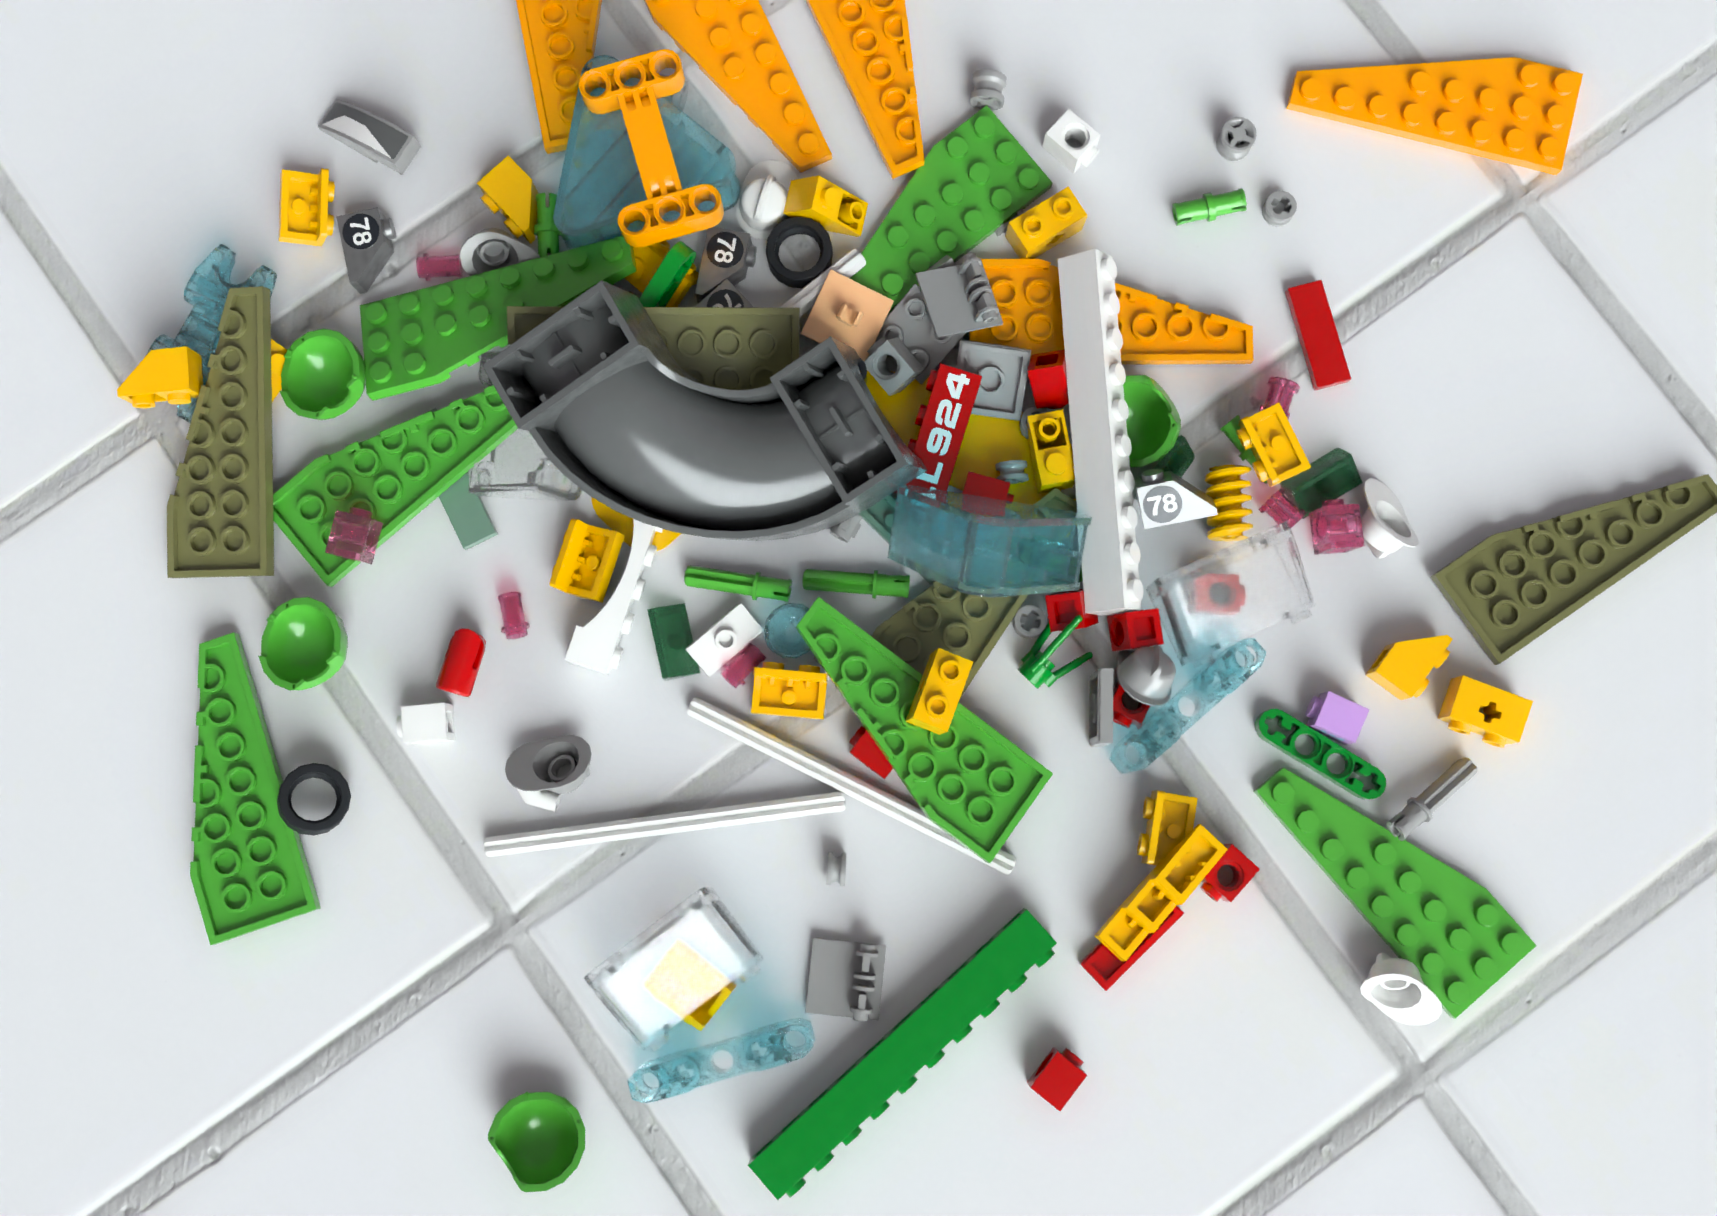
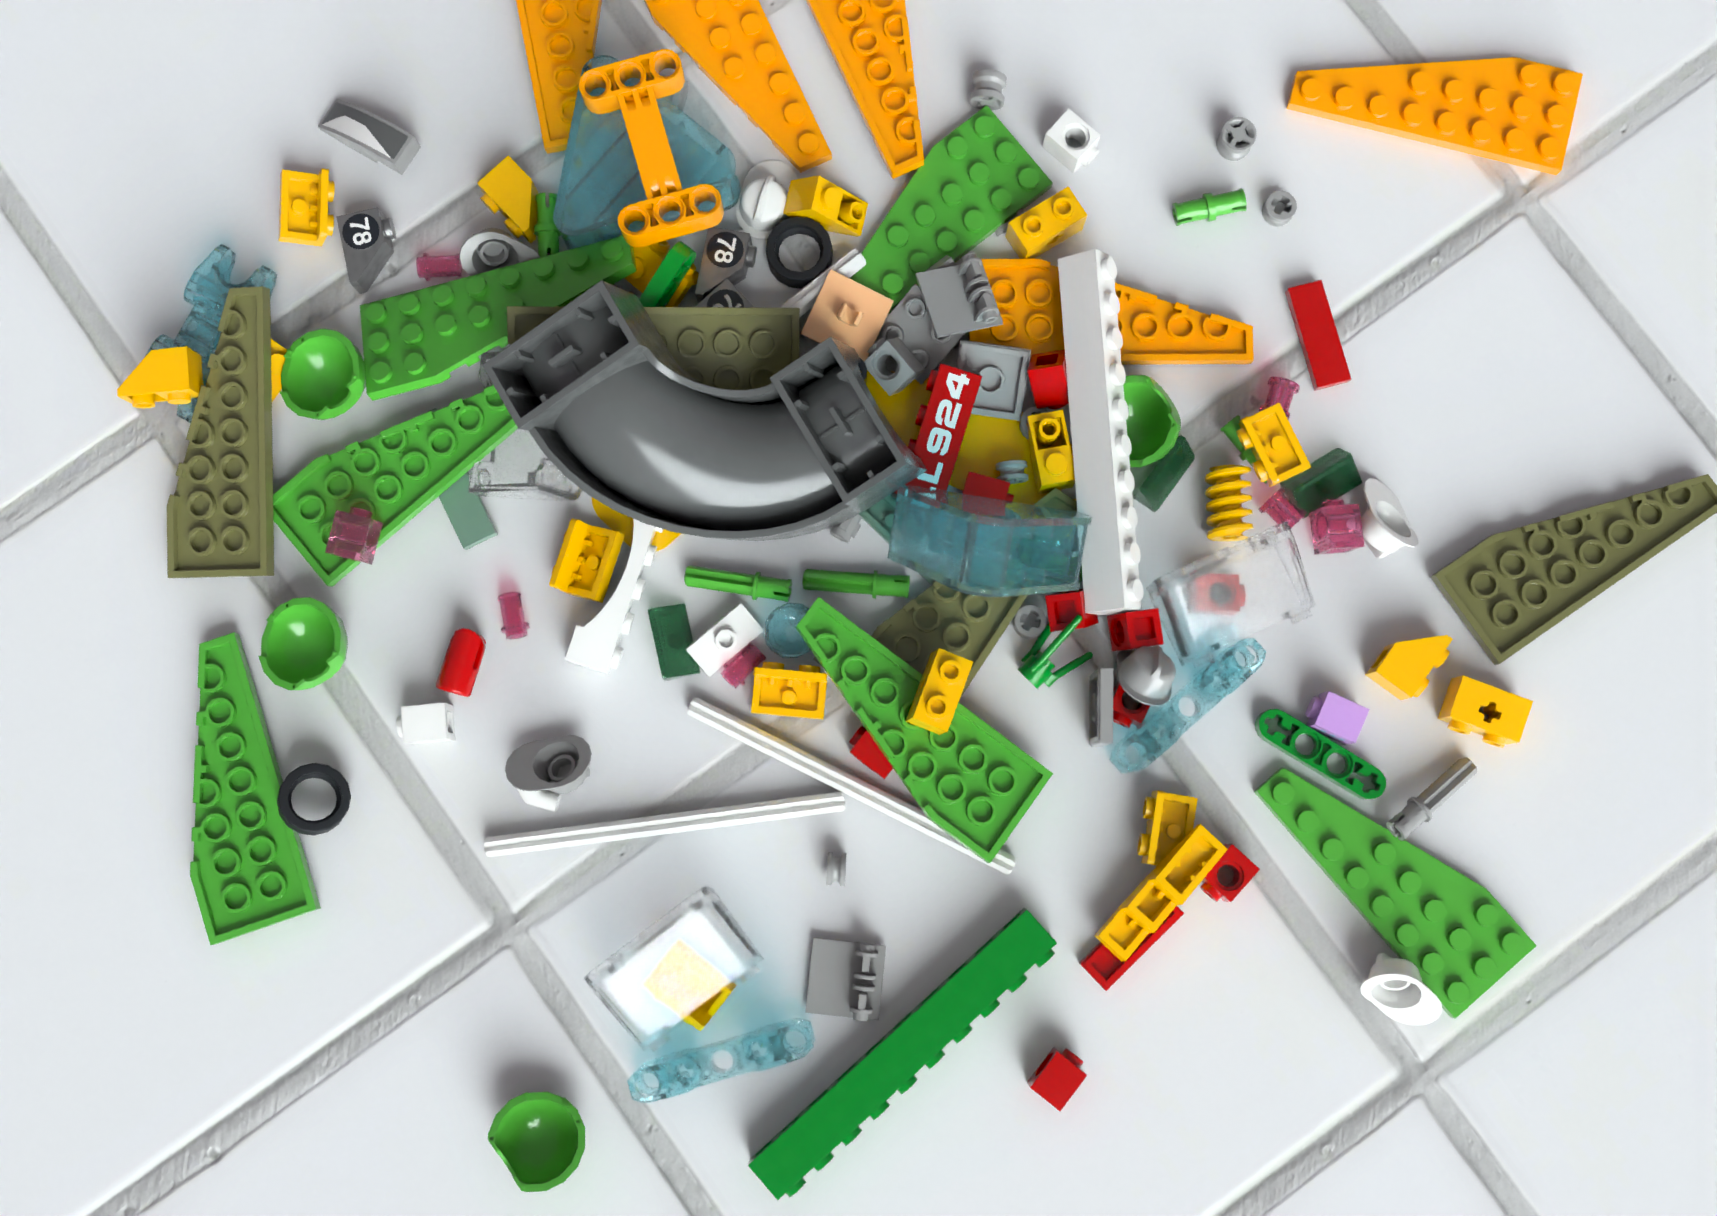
slope [1134,469,1218,529] -> none

